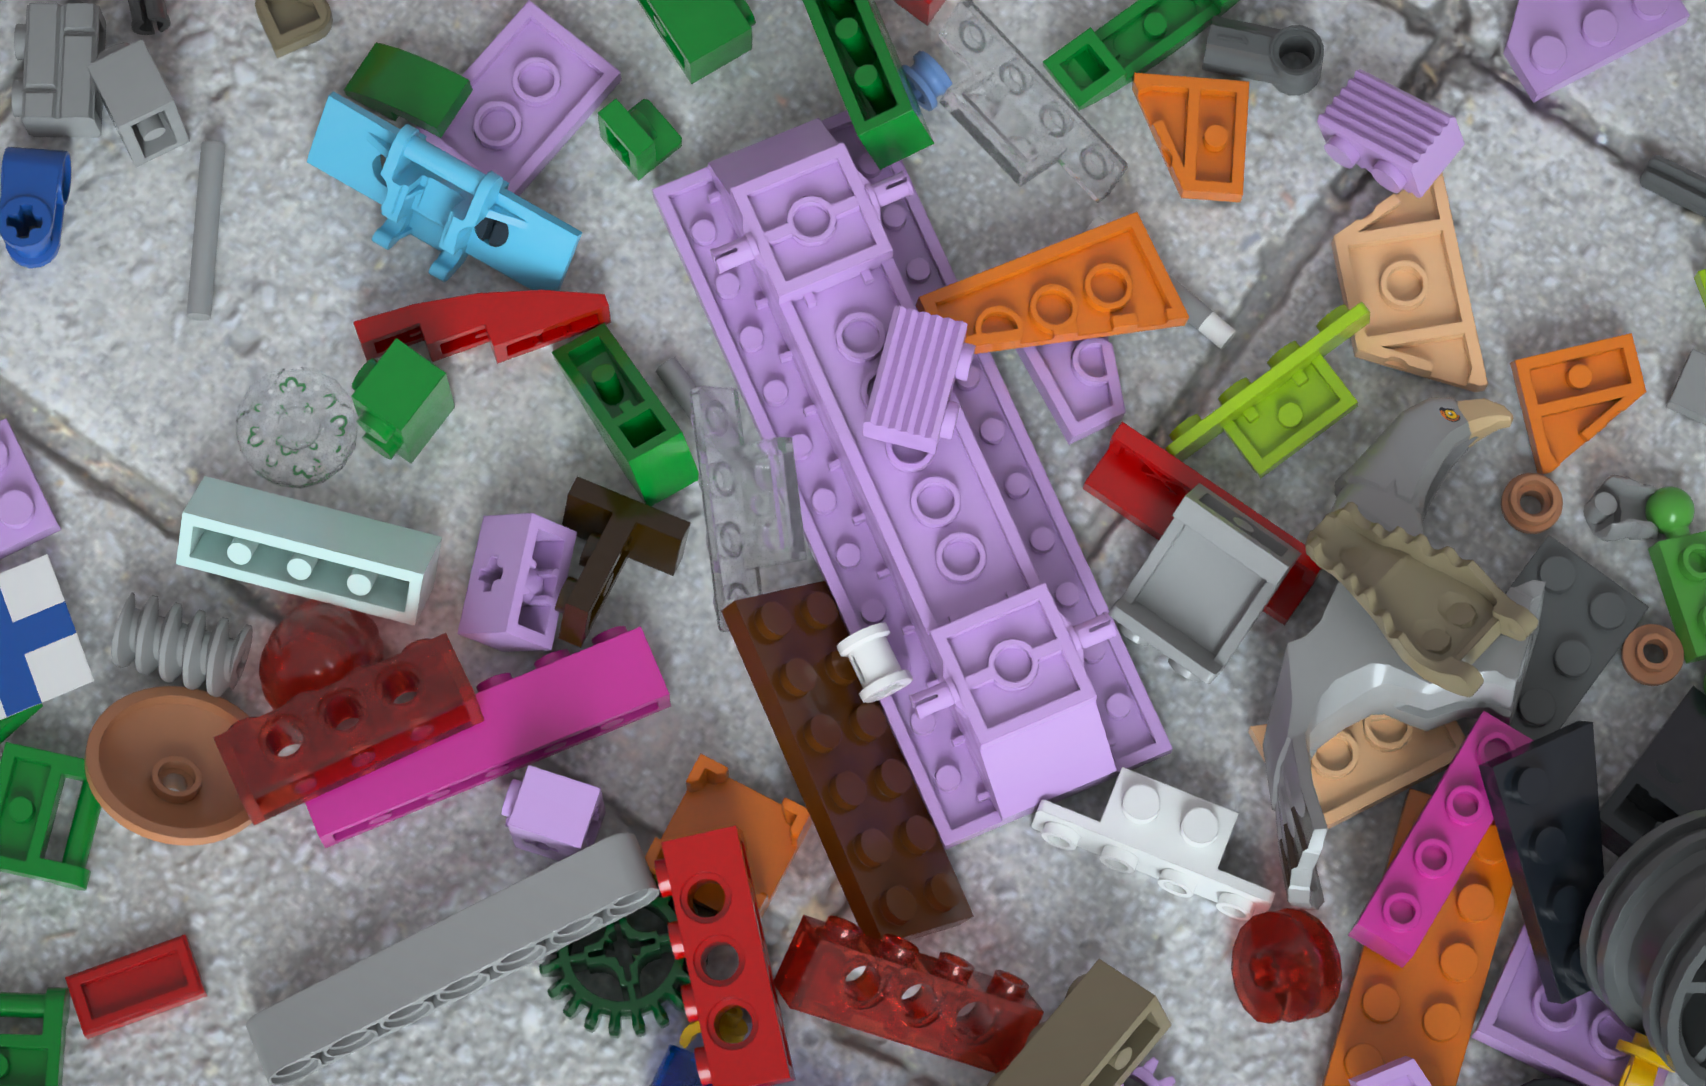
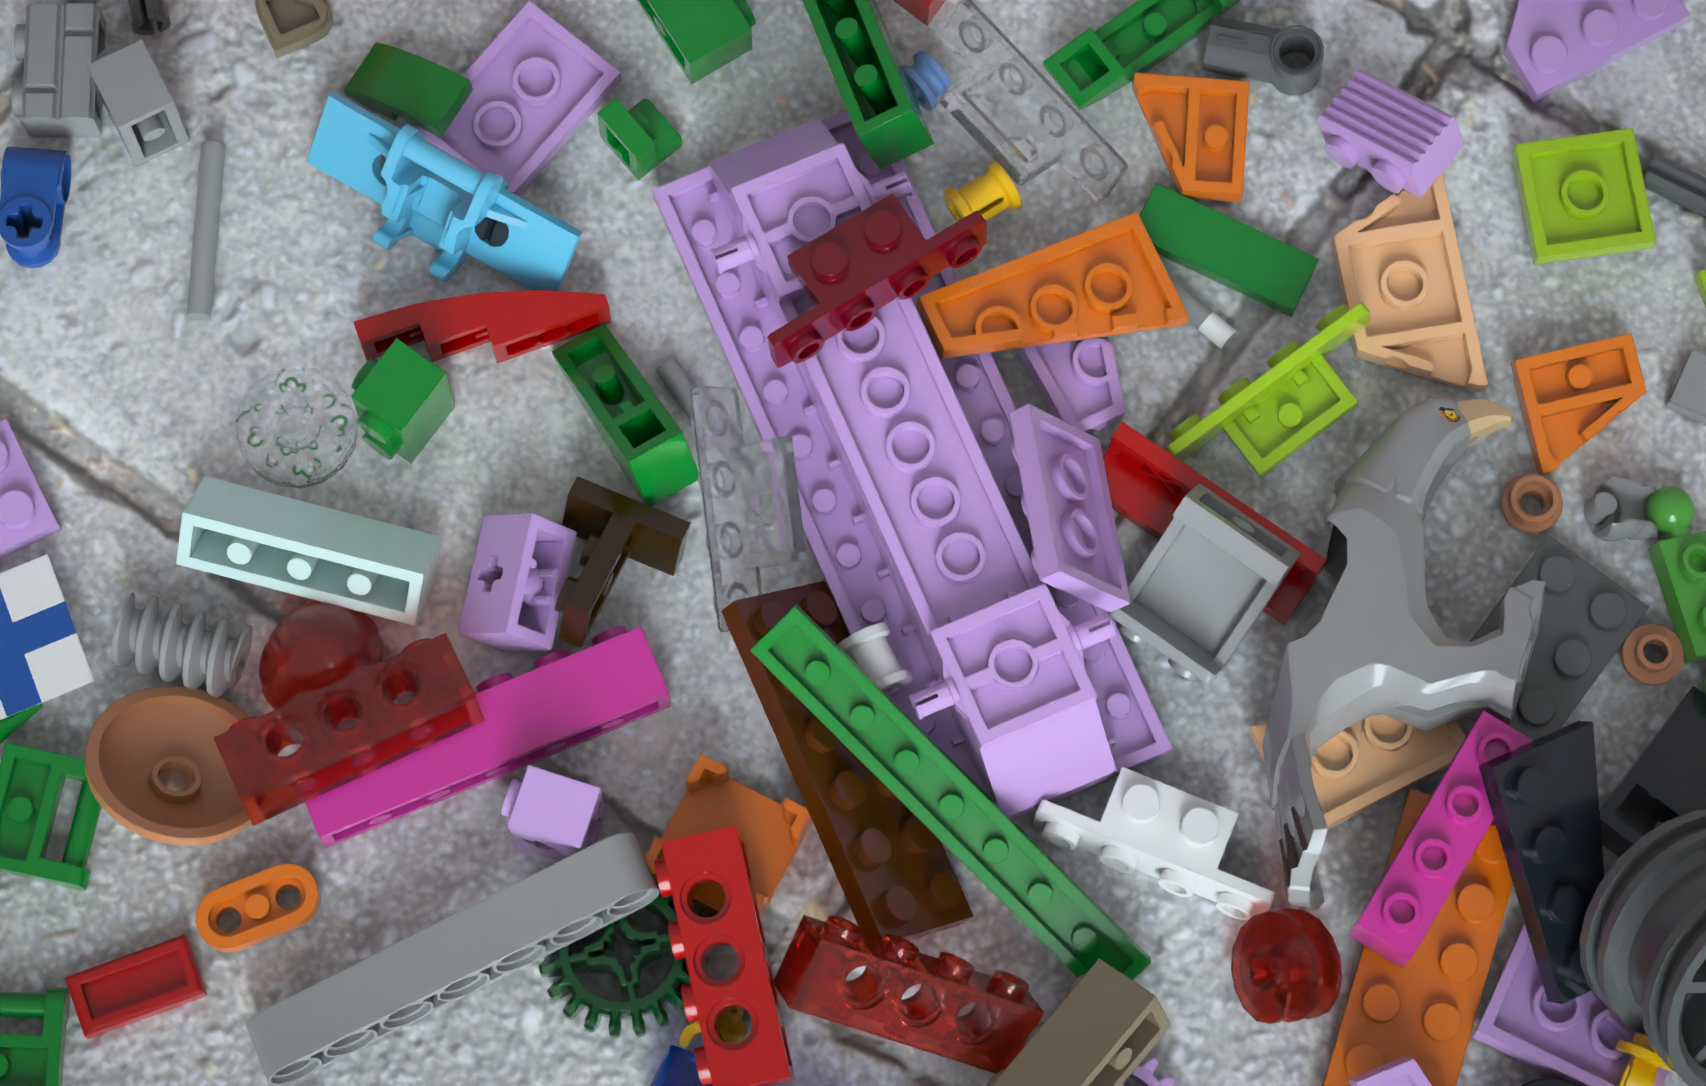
lavender brick [863,305,976,454] -> none
dark tan animal [1305,502,1538,697] -> none
none -> orange plate [196,863,321,953]
none -> green plate [750,604,1151,980]
none -> dark red bracket [767,193,987,368]
none -> yellow bush [943,161,1022,222]
none -> lavender plate [1009,404,1131,612]
none -> green tile [1139,183,1319,317]
none -> lime plate [1511,128,1656,265]

